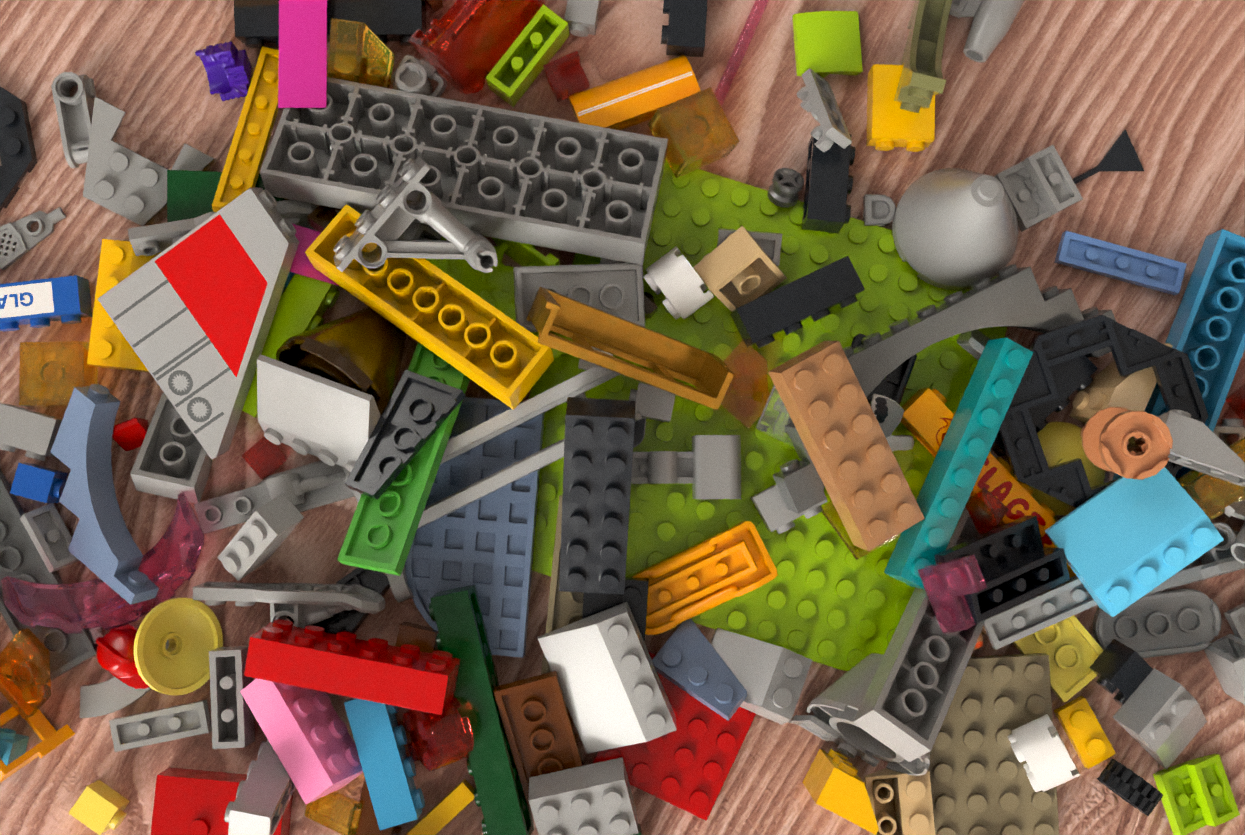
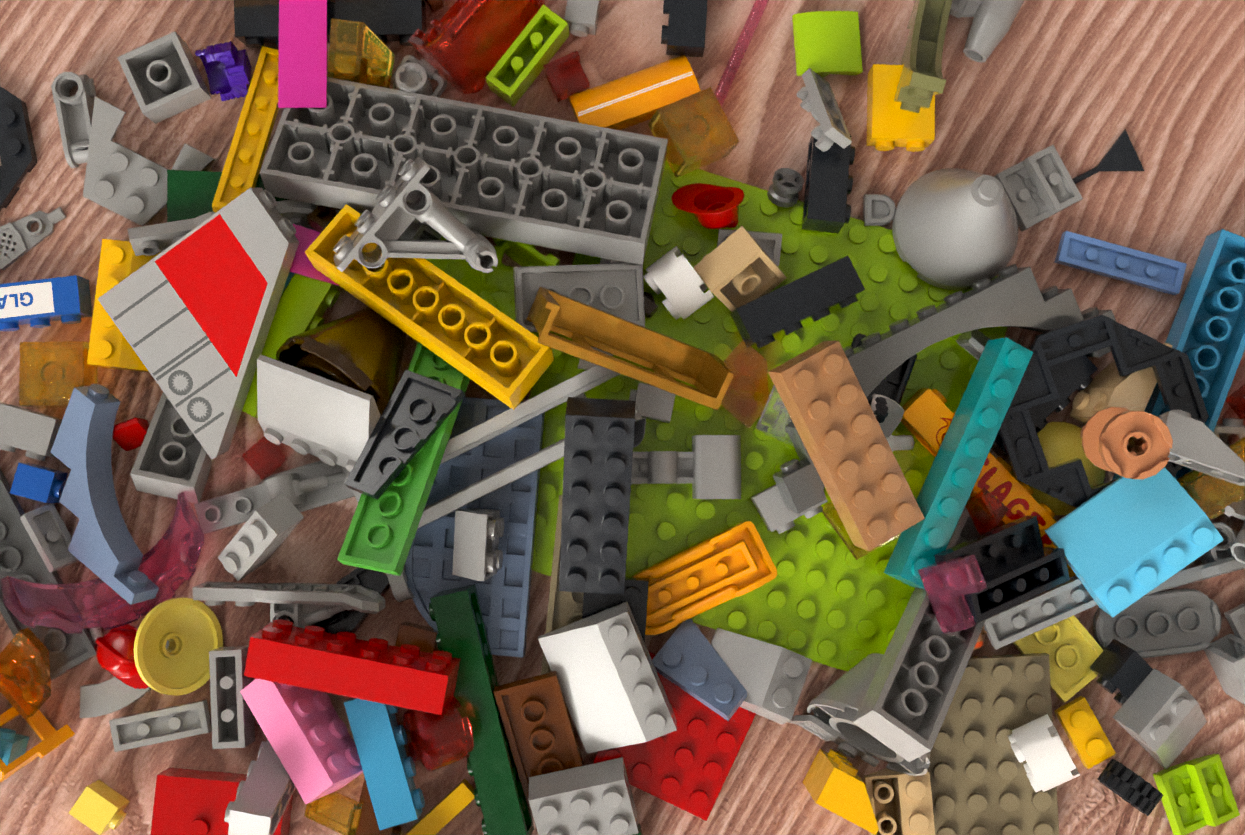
none -> light grey brick [117,31,211,124]
none -> light grey slope [452,508,505,581]
none -> red piece [671,183,745,229]

